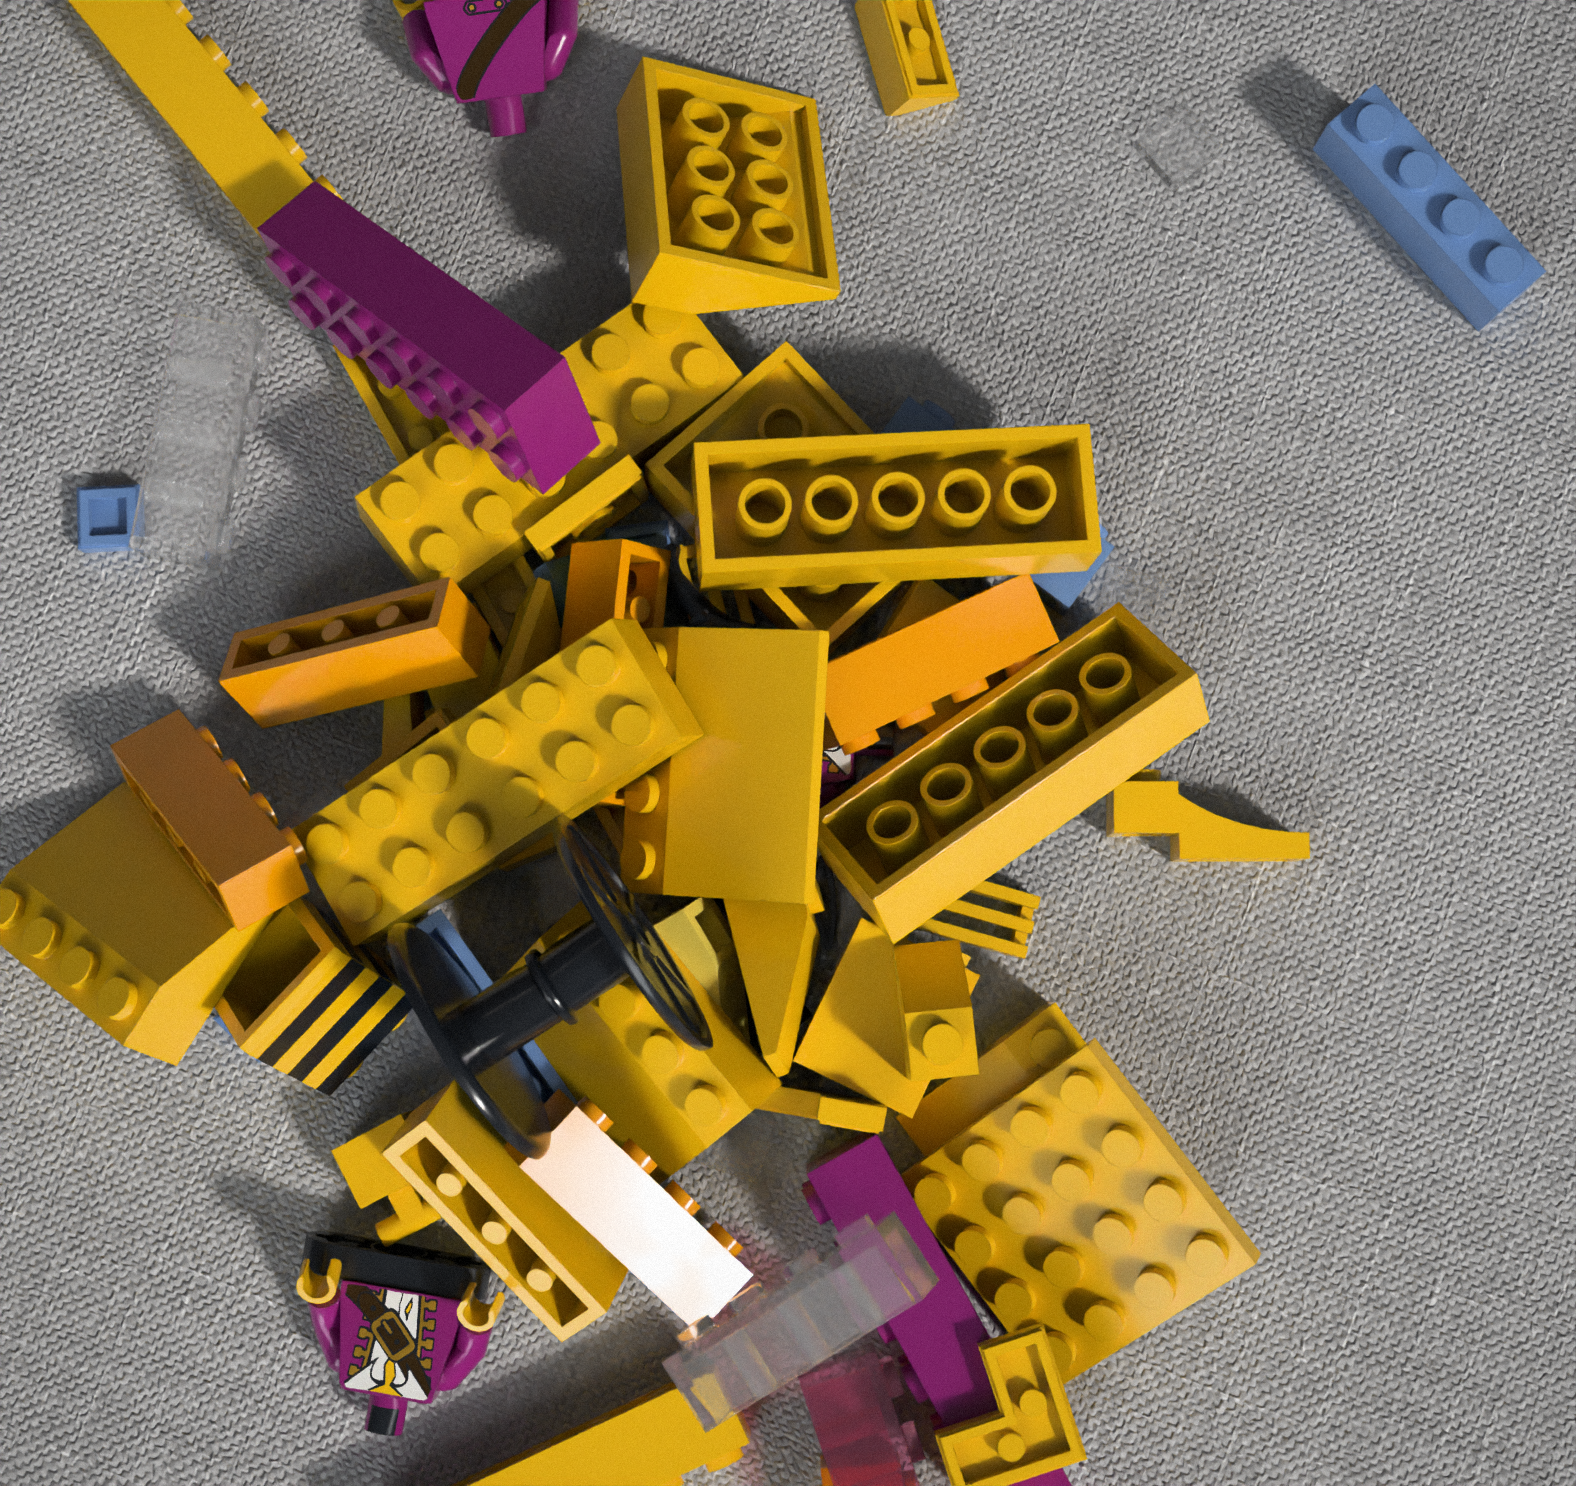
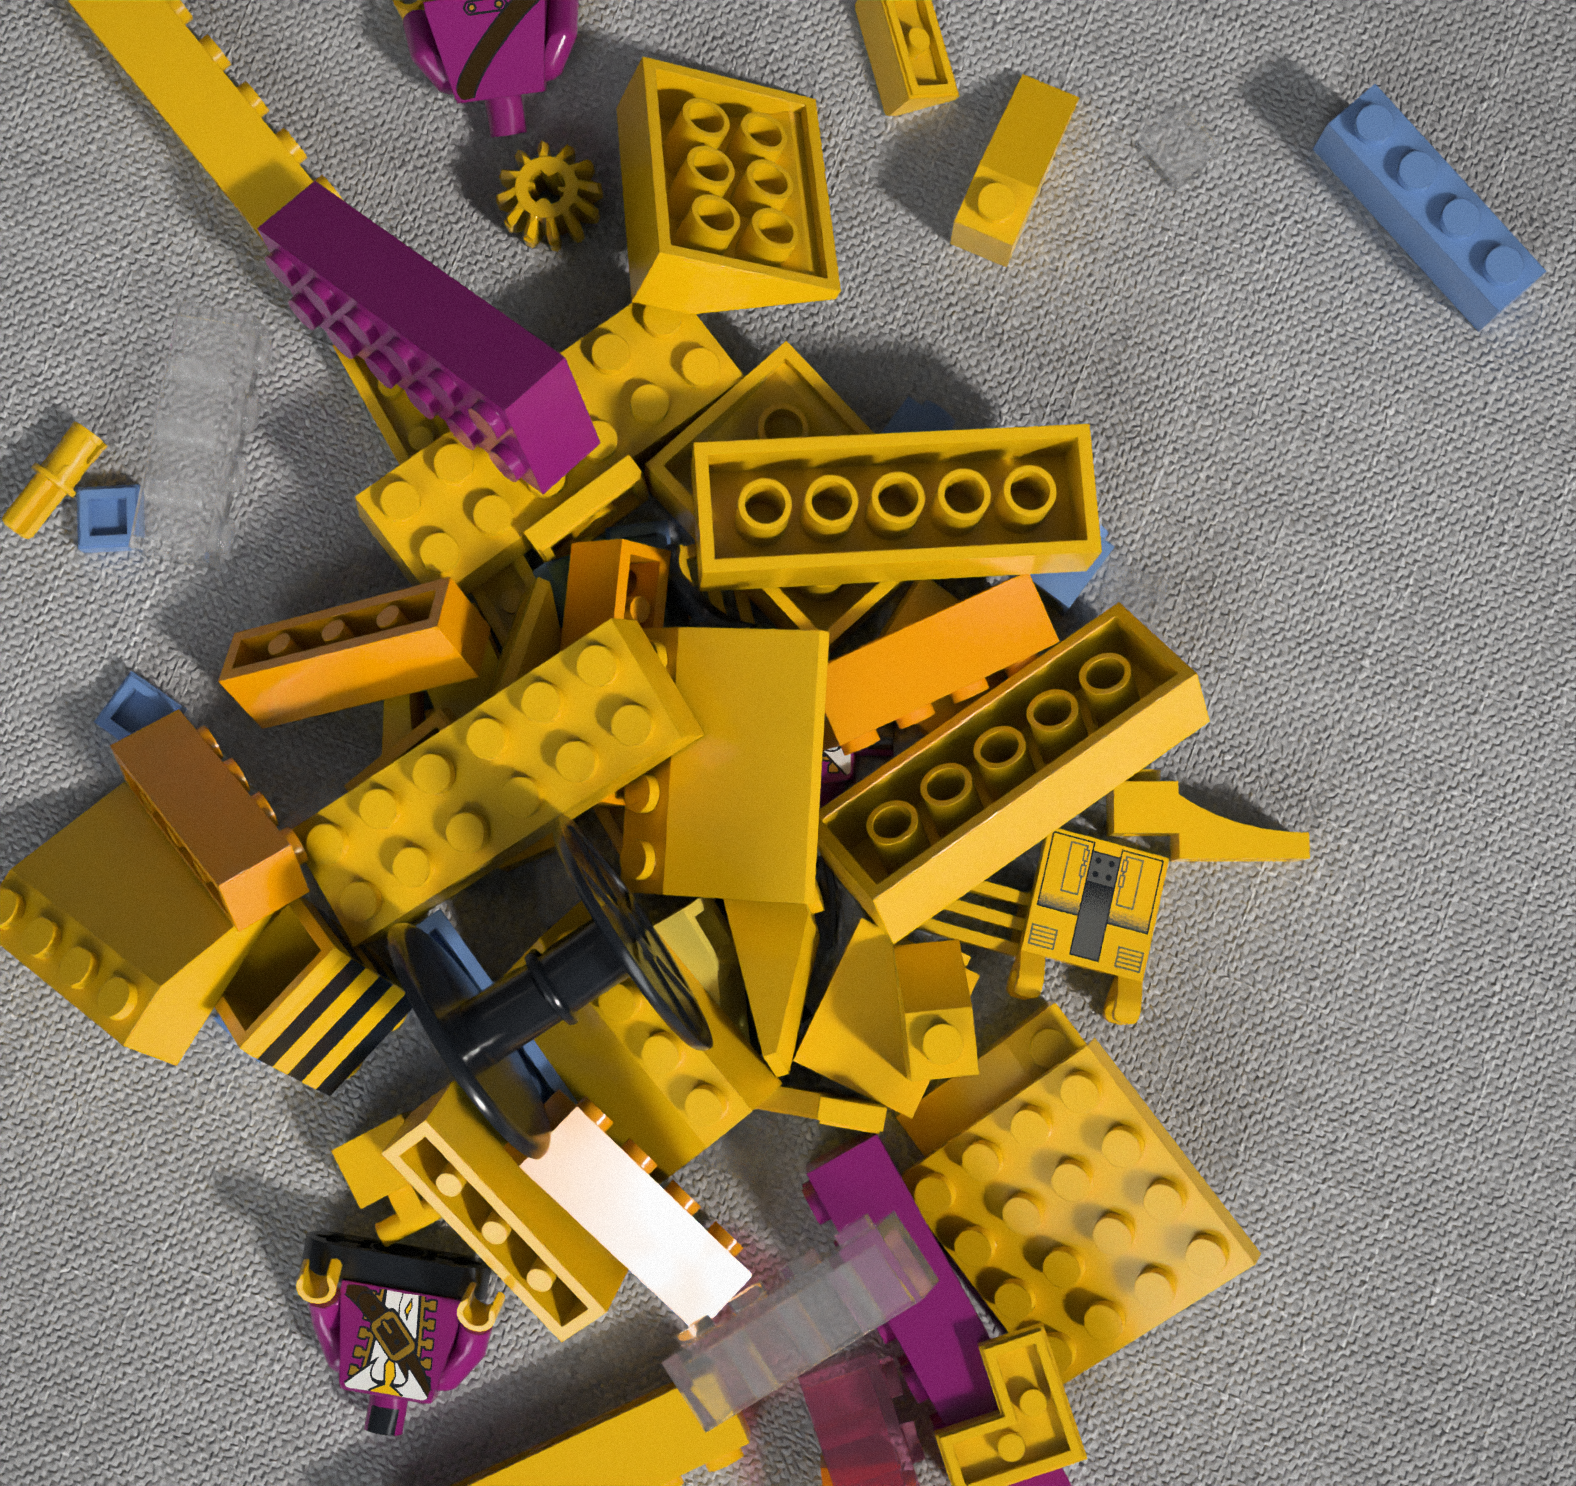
none -> yellow axle [2,421,108,539]
none -> medium blue tile [94,671,187,740]
none -> yellow gear [496,140,603,252]
none -> yellow slope [950,74,1080,267]
none -> yellow flag [1006,828,1169,1025]

